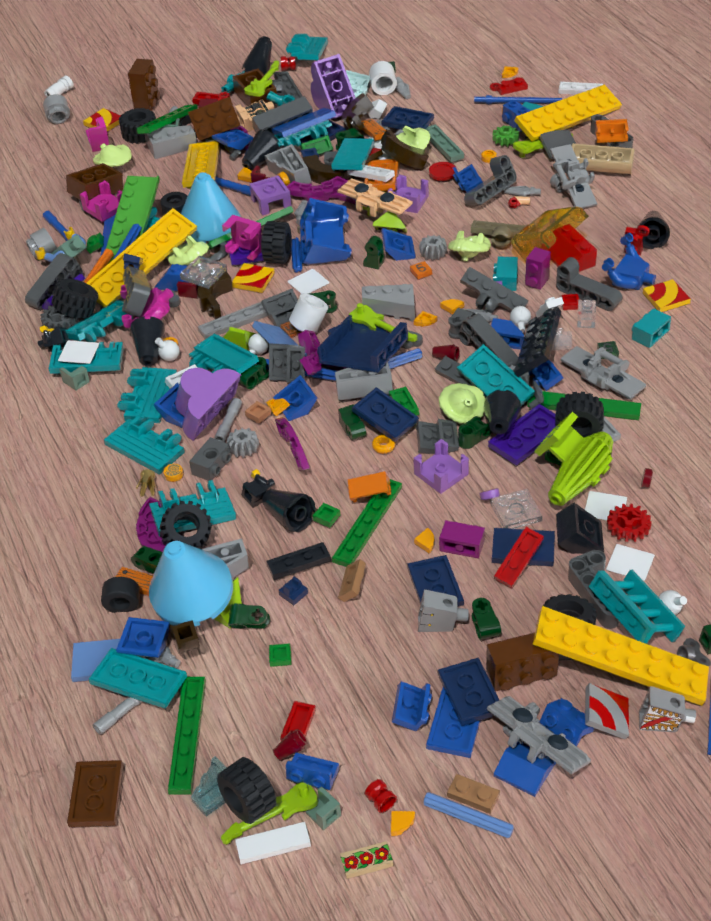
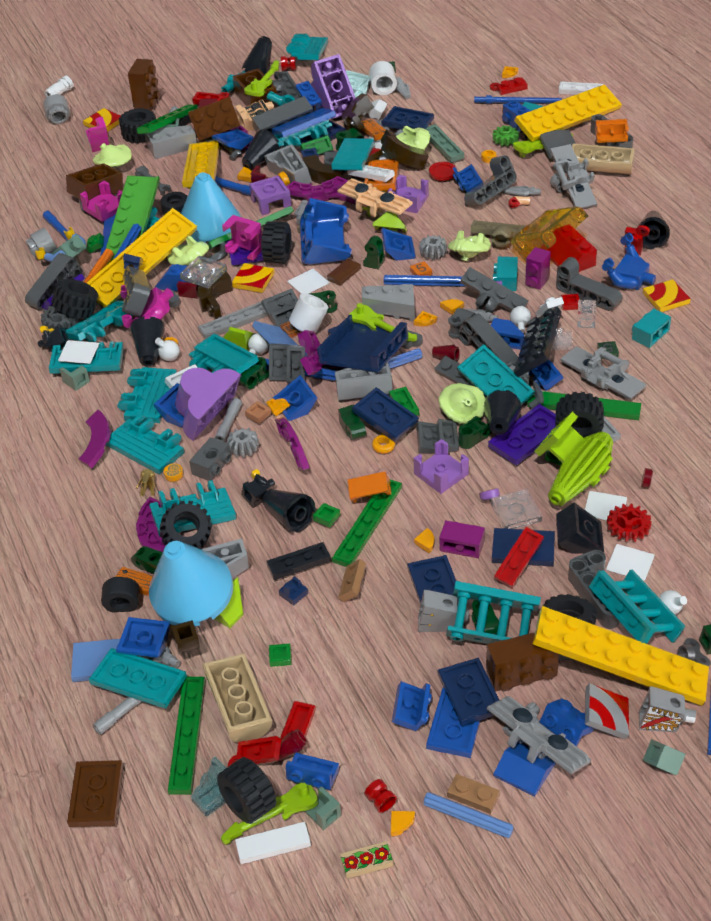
dark green piece [228,603,271,629] -> none
blue axle [291,237,302,273] -> none
none -> magenta tile [79,409,111,469]
none -> dark grey piece [135,166,172,196]
none -> tan brick [203,653,272,743]
none -> red hinge [228,736,281,766]
none -> blue bracket [296,81,322,112]
none -> reddish brown tile [327,259,361,286]
none -> blue axle [383,275,465,286]
none -> teal fence [445,581,541,644]
none -> sand green panel [643,739,686,775]

